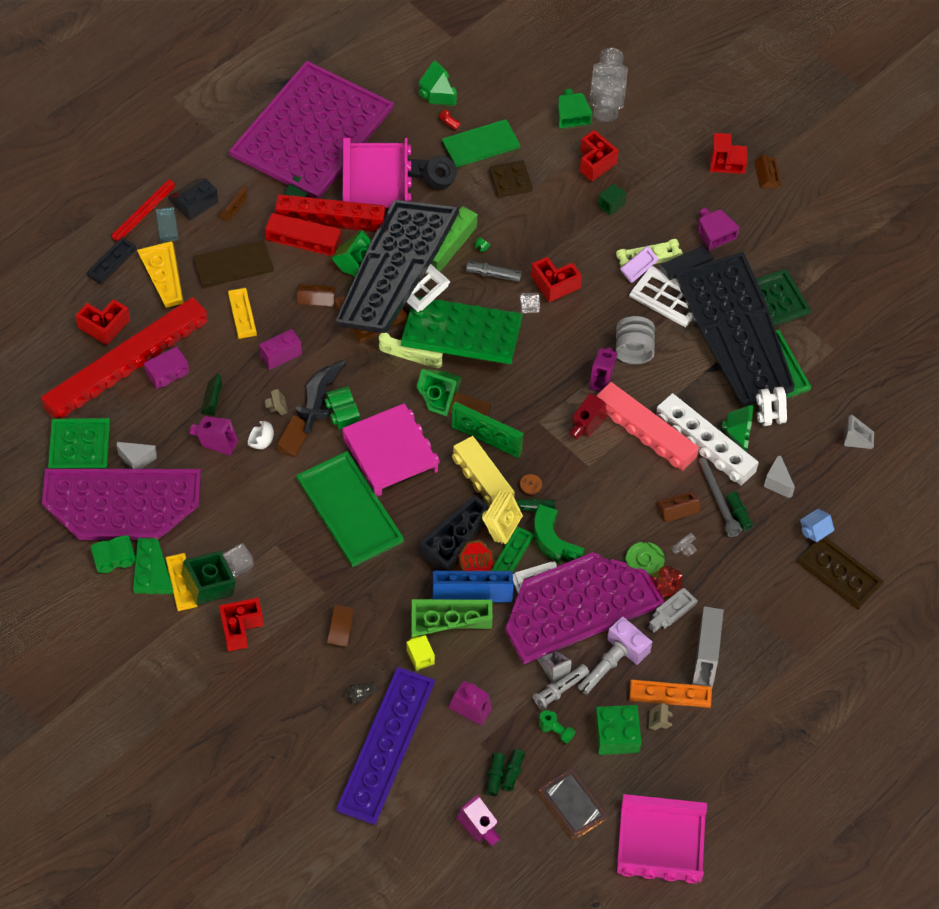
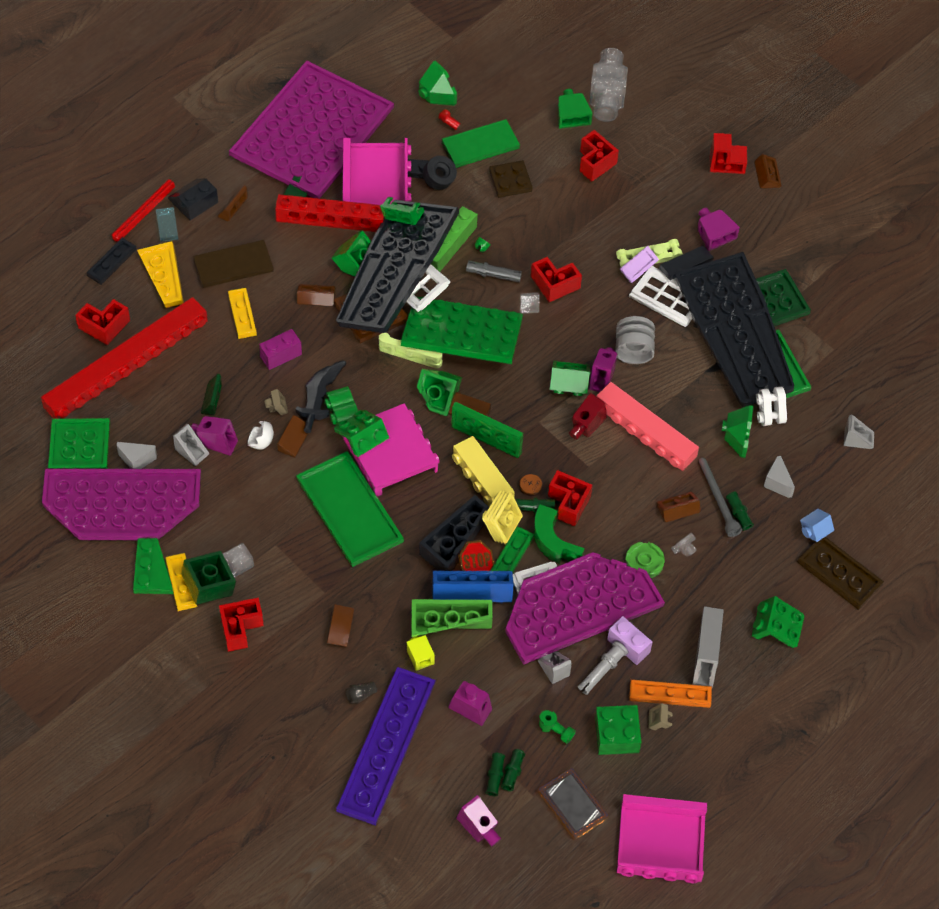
green brick [90,535,136,573] -> none
magenta brick [144,346,189,389] -> none
red brick [265,213,341,256] -> none
light grey pin [533,664,589,710] -> none
dark green brick [598,183,627,216] -> none
light grey hinge [648,588,698,633] -> none
clear red brick [649,566,683,597] -> none
white brick [656,393,758,485] -> none
none -> light grey slope [173,424,209,466]
none -> green bracket [334,410,390,457]
none -> green hinge [380,197,424,225]
none -> red brick [548,470,593,526]
none -> slope [550,360,590,396]
none -> green bracket [752,596,804,648]

